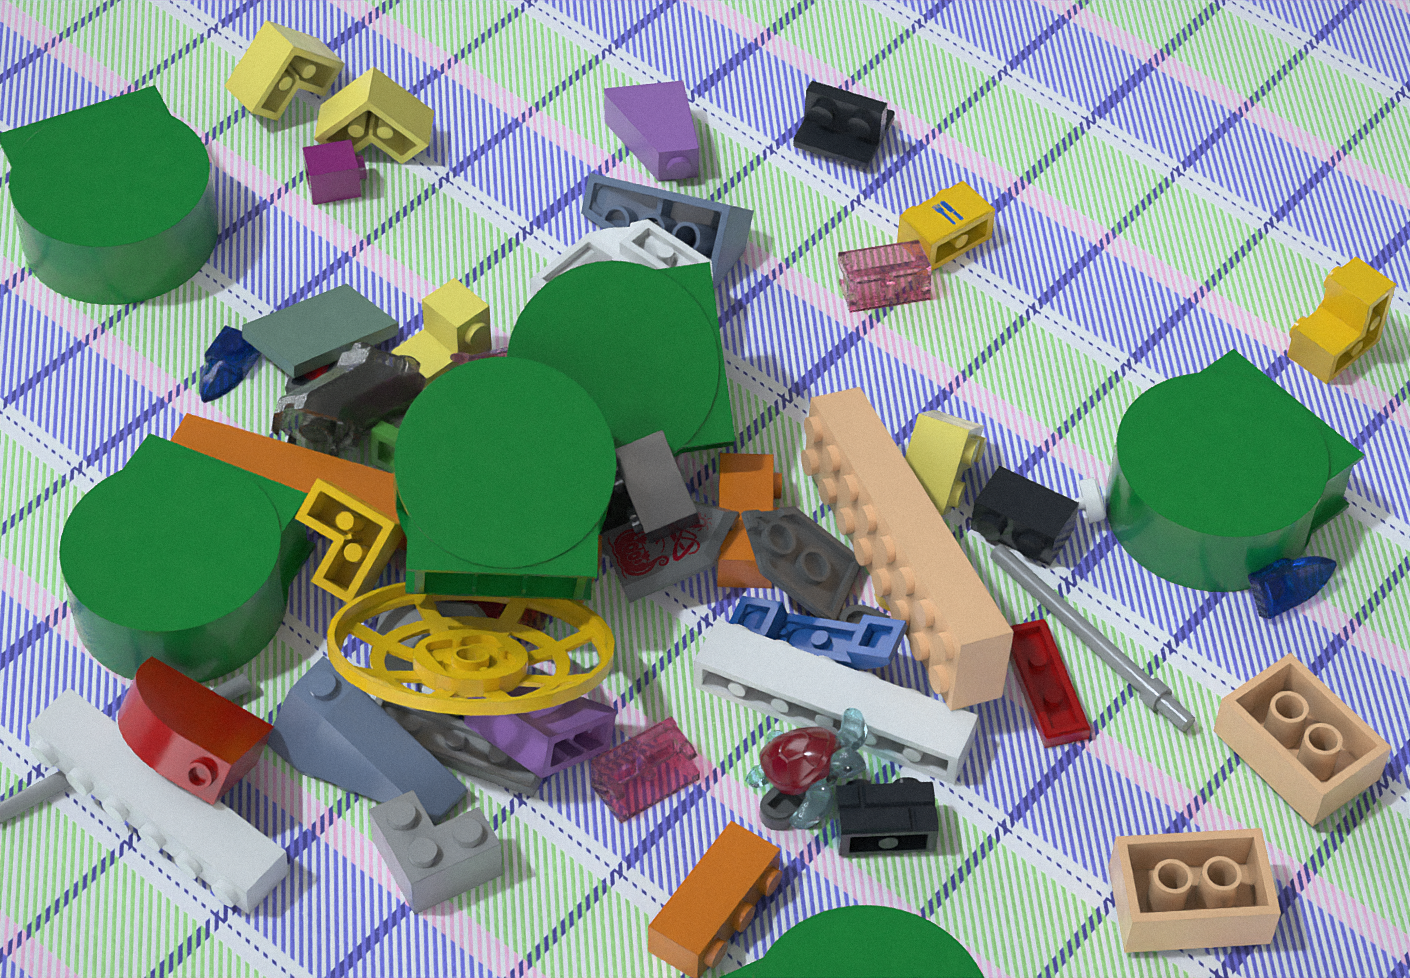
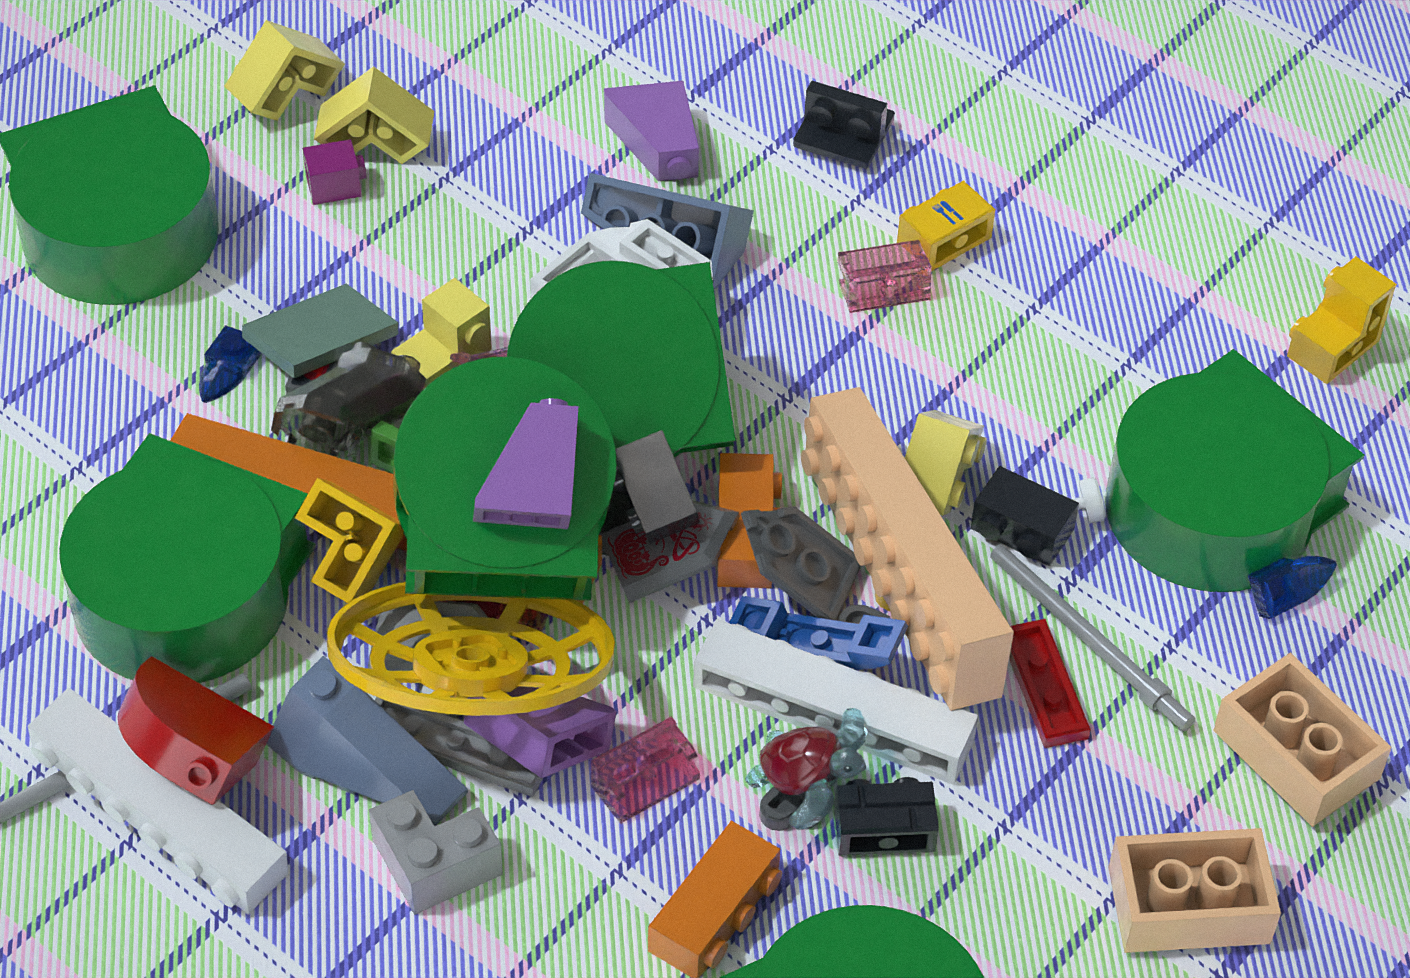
none -> medium lavender slope [473,398,578,529]

